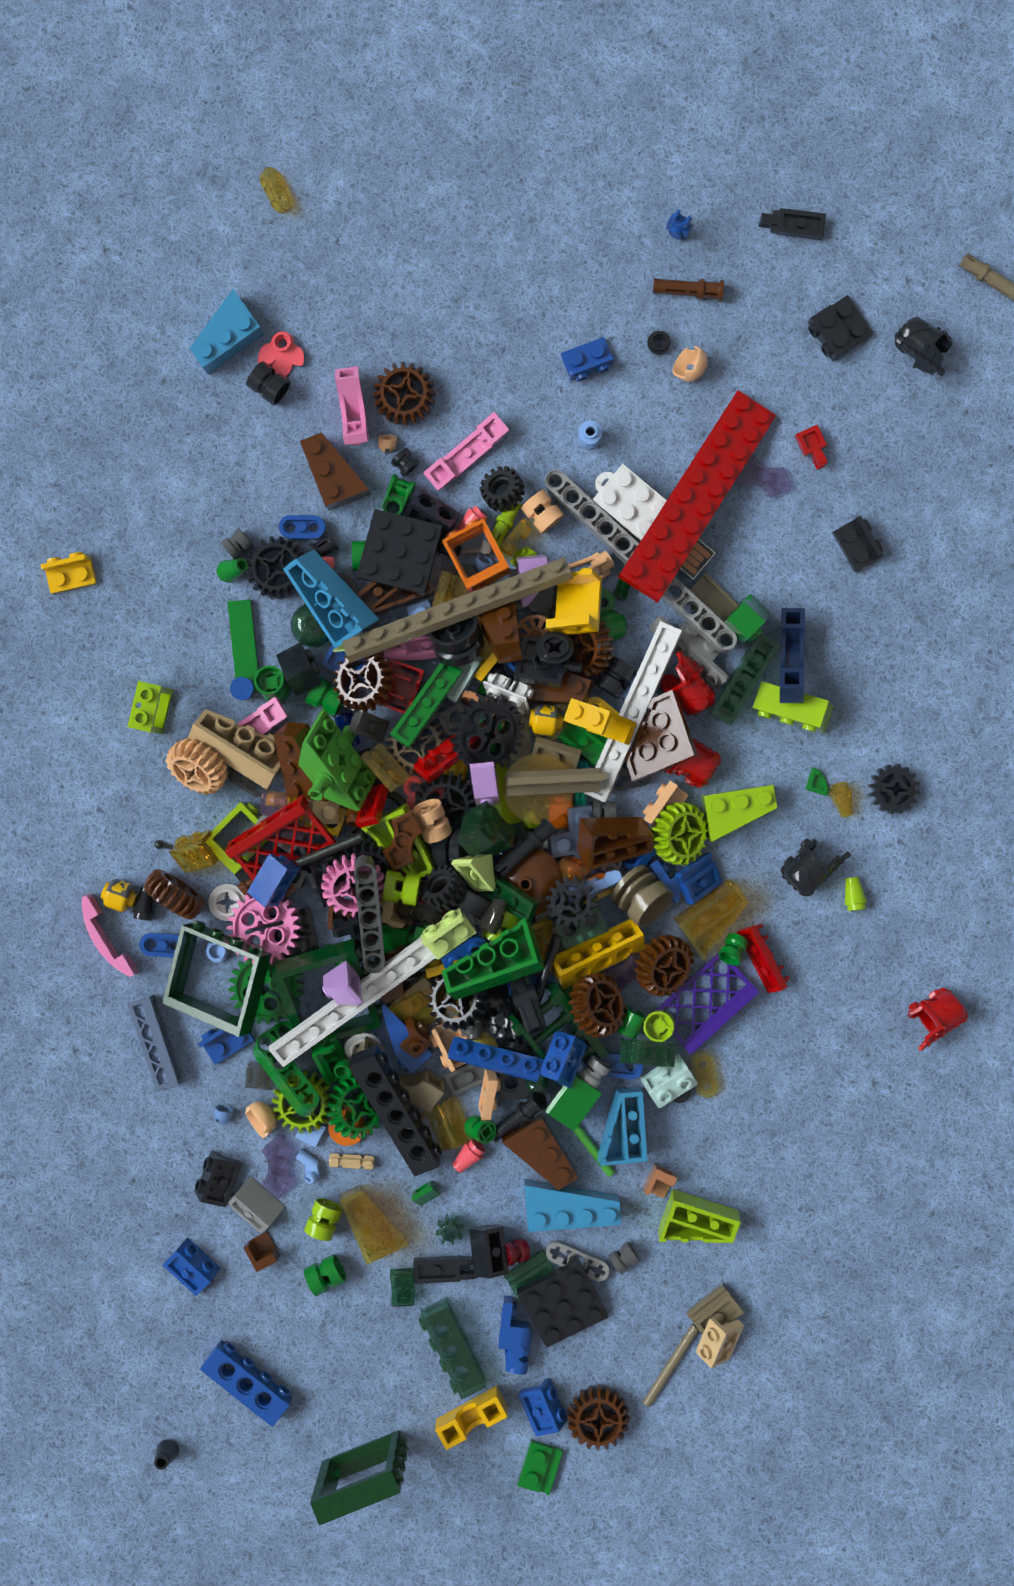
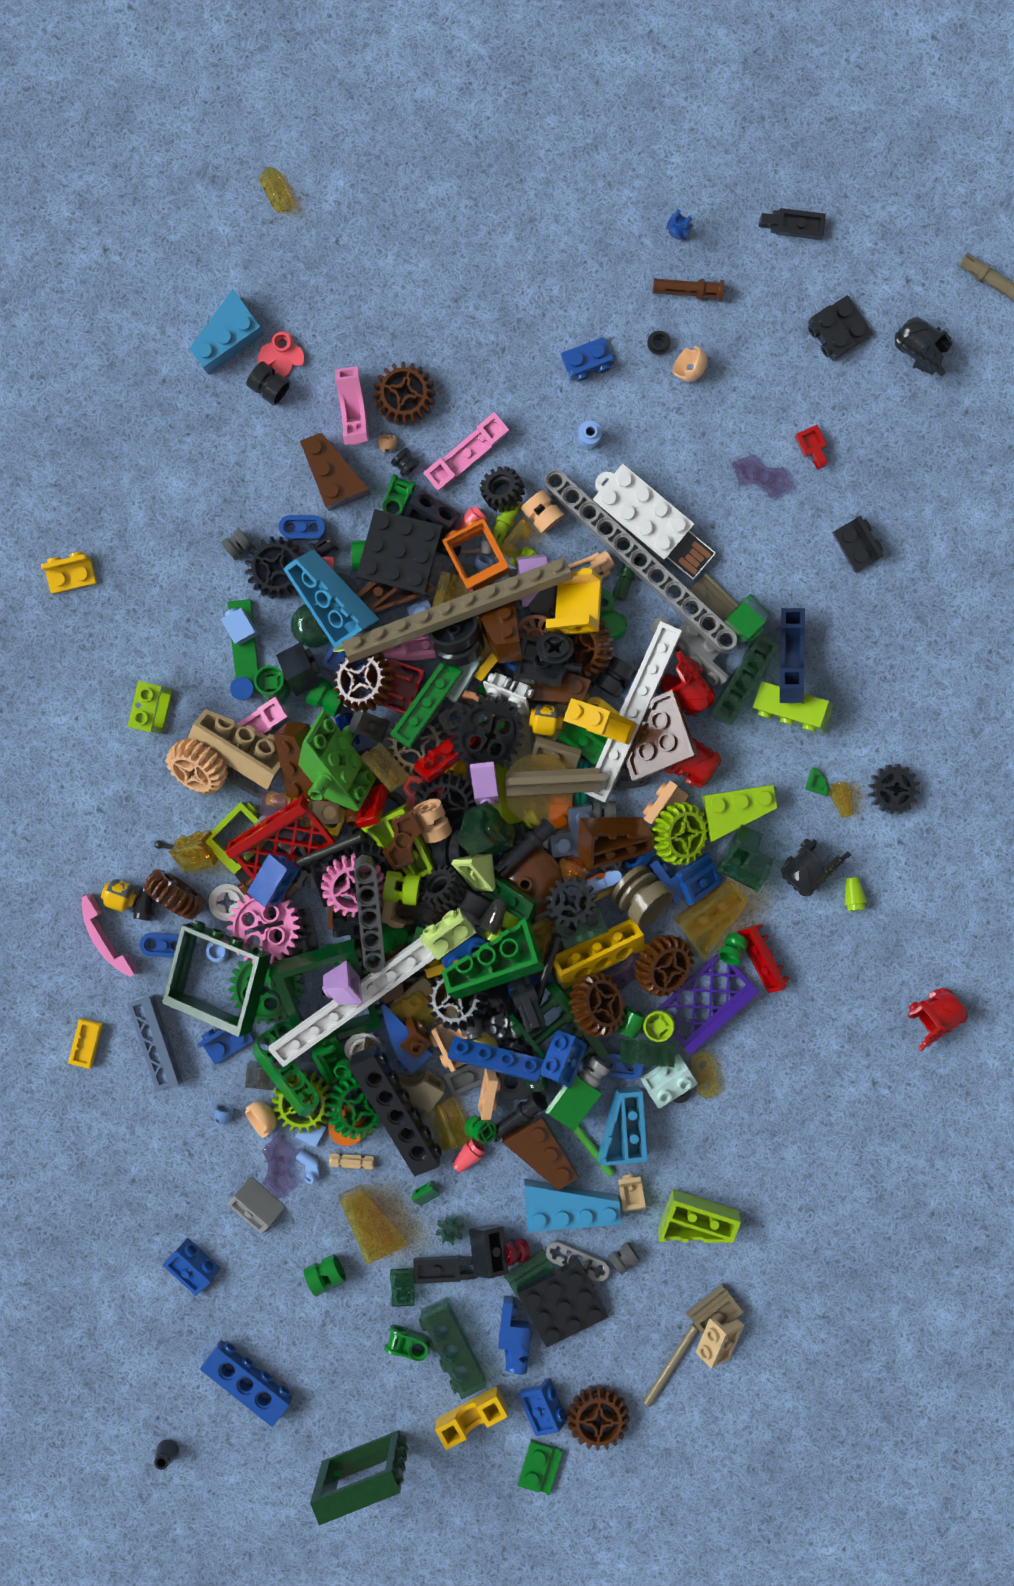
black bracket [195,1151,242,1207] -> none
green cone [216,558,248,583] -> none
reddish brown panel [244,1232,280,1272] -> none
lime wheel [304,1197,344,1241] -> none
red plate [618,390,776,603] -> none
nougat panel [643,1163,677,1198] -> none
none -> yellow plate [68,1018,104,1069]
none -> light blue brick [221,607,259,646]
none -> green piece [384,1324,431,1361]
none -> tan bracket [618,1174,646,1212]
none -> clear green brick [716,824,773,892]

